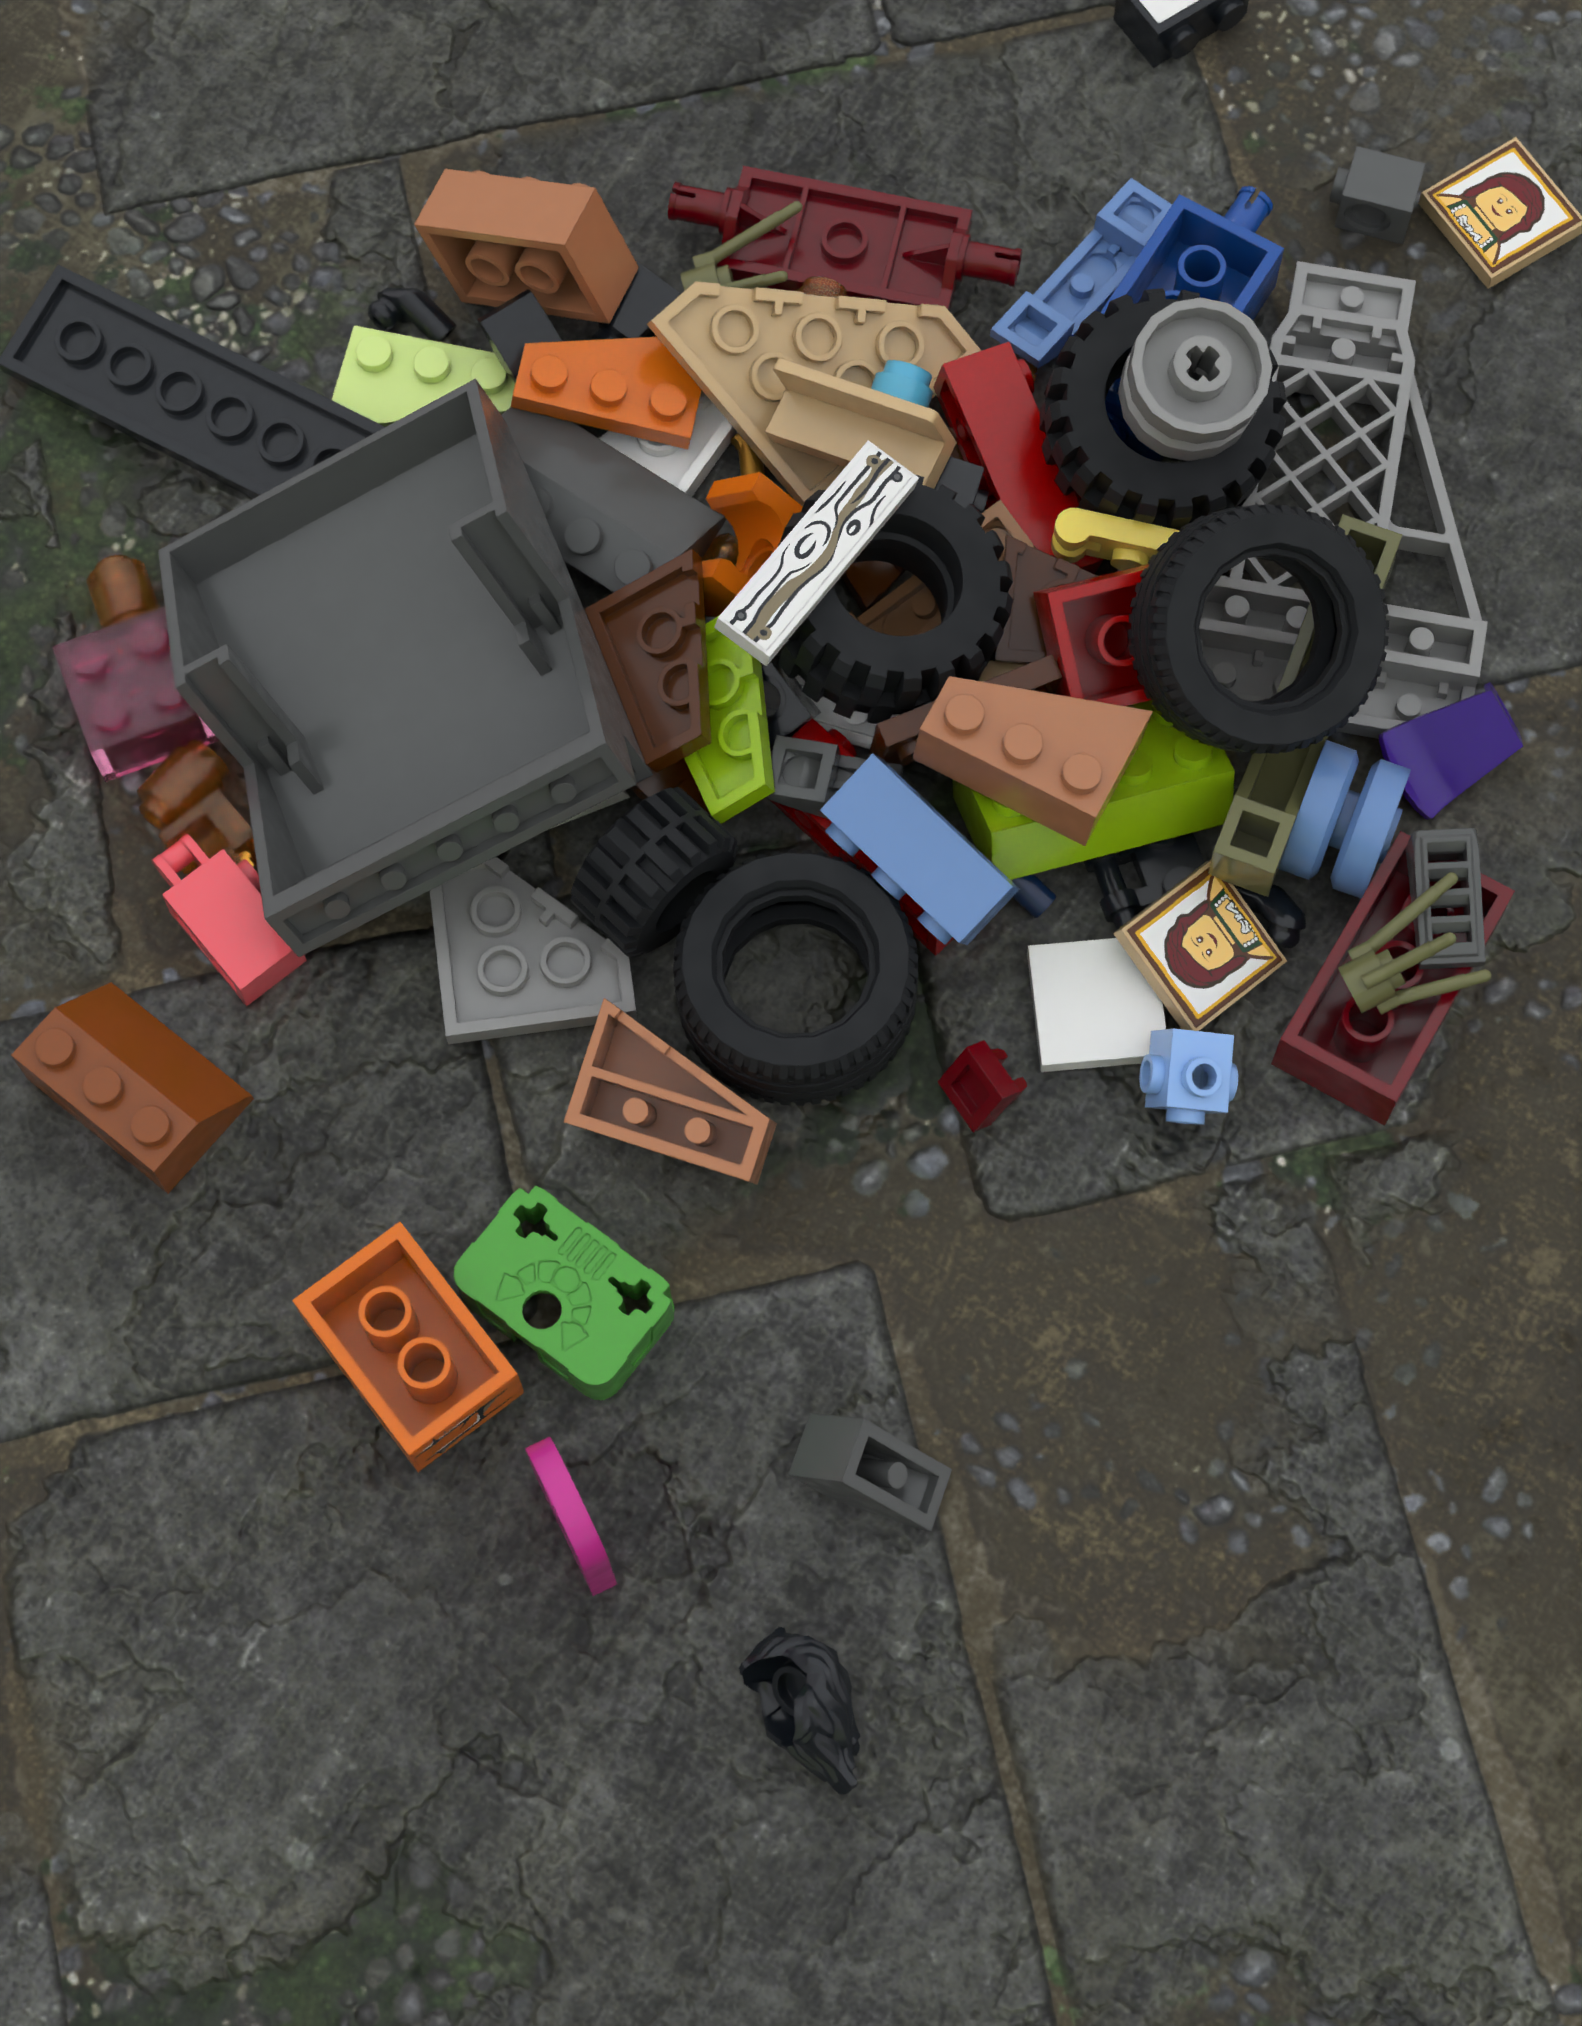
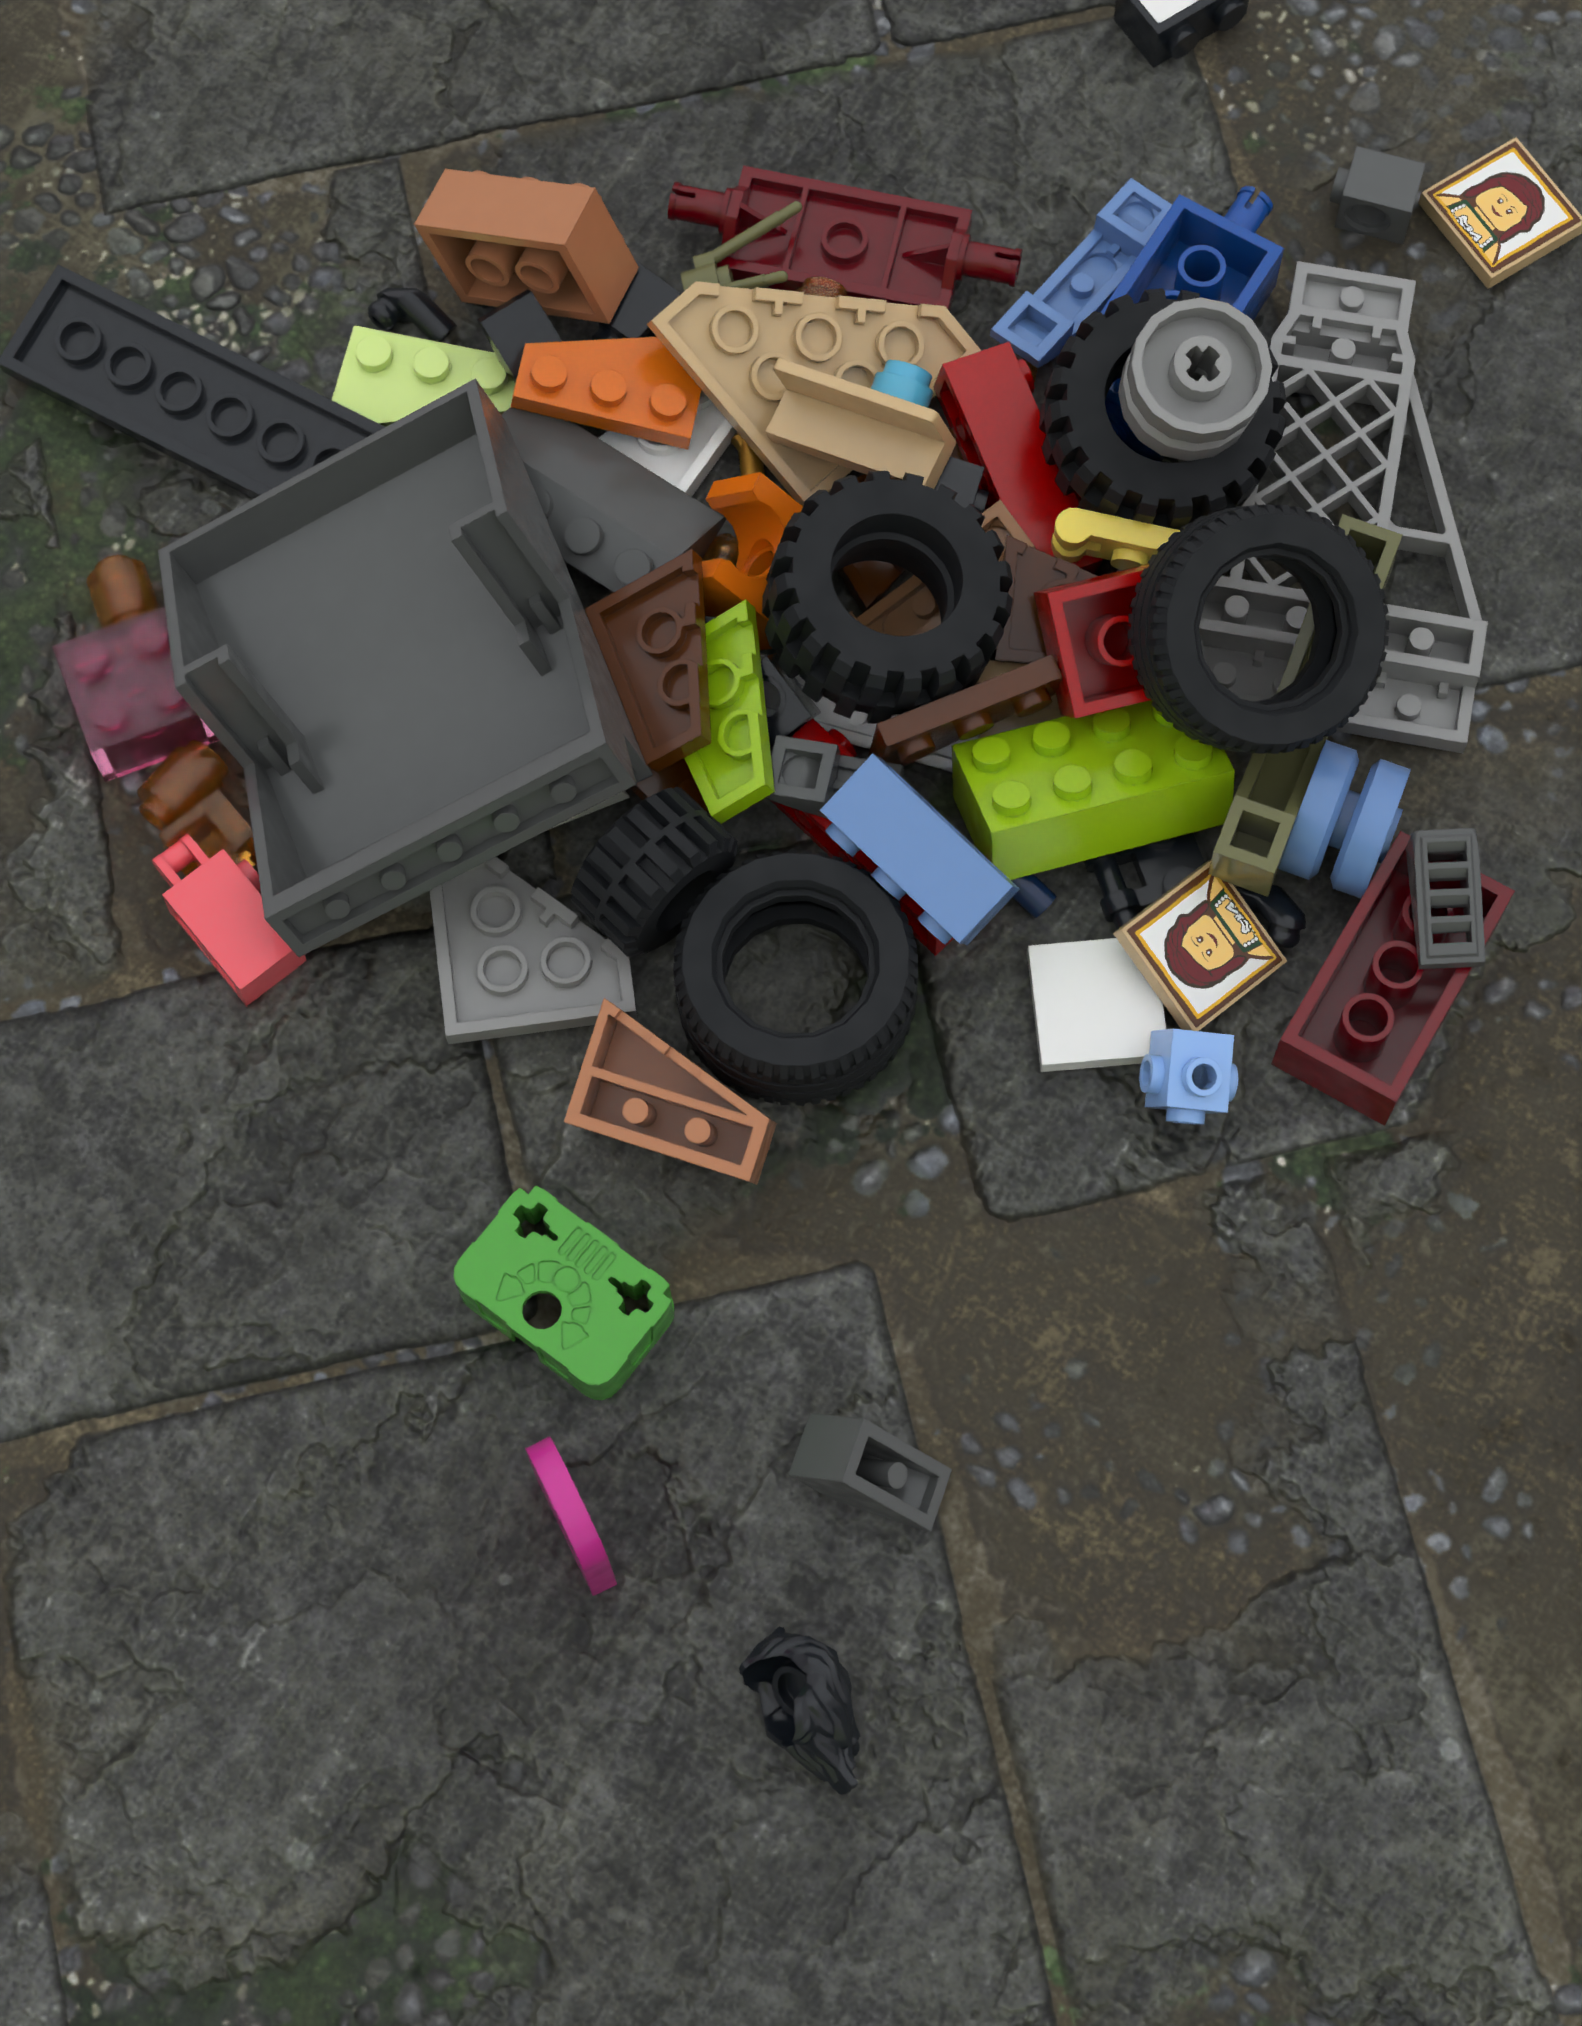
dark orange slope [11,982,254,1194] -> none
orange brick [292,1221,525,1472] -> none
white tile [714,440,919,666] -> none
nougat wedge [913,676,1153,846] -> none
dark red tile [938,1040,1027,1133] -> none
olive plant [1338,872,1492,1015] -> none
dark purple piece [1379,682,1523,820] -> none

